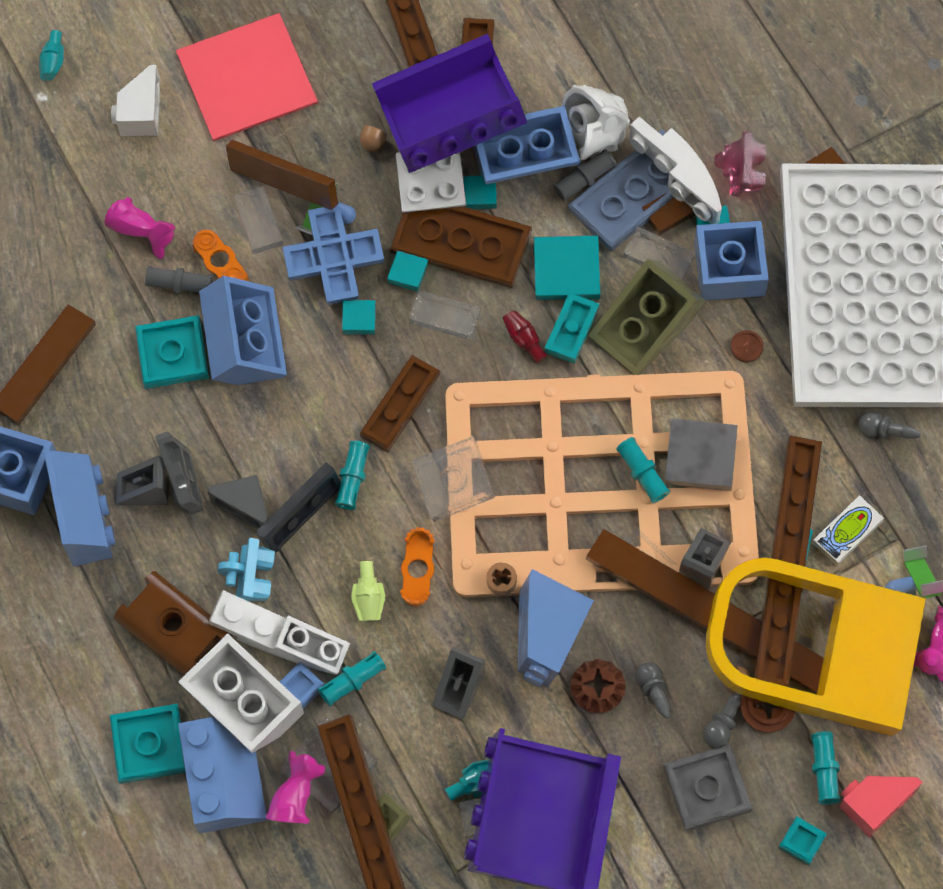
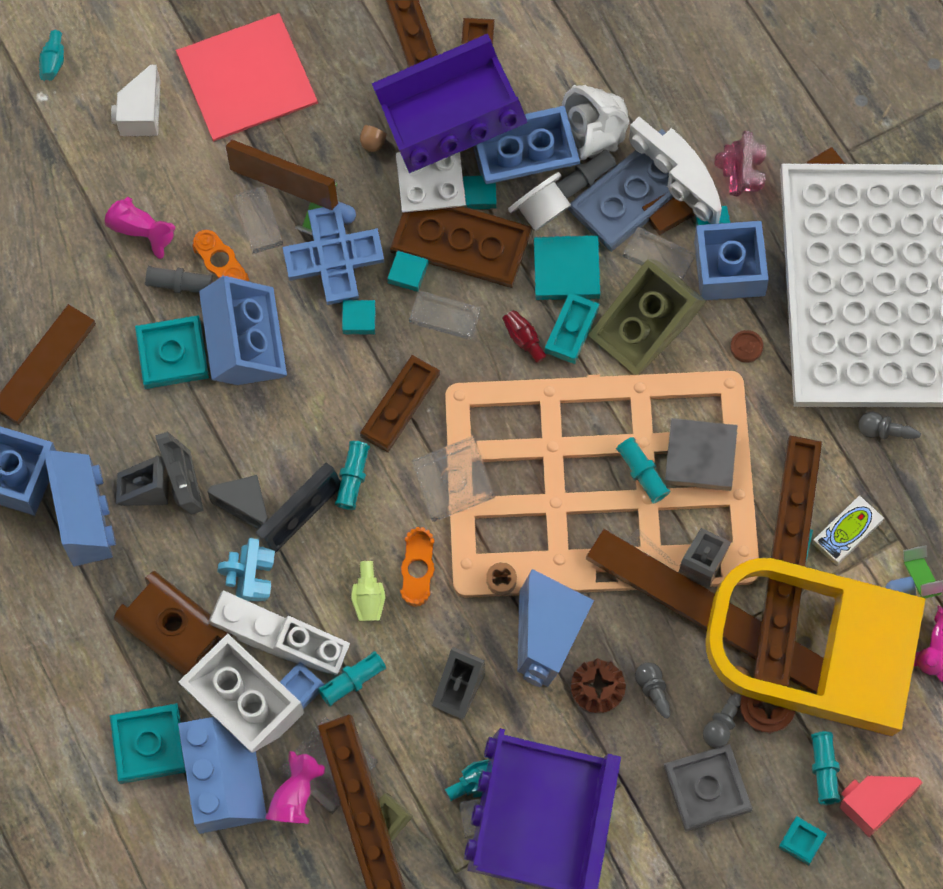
none -> white piece [508,172,571,231]

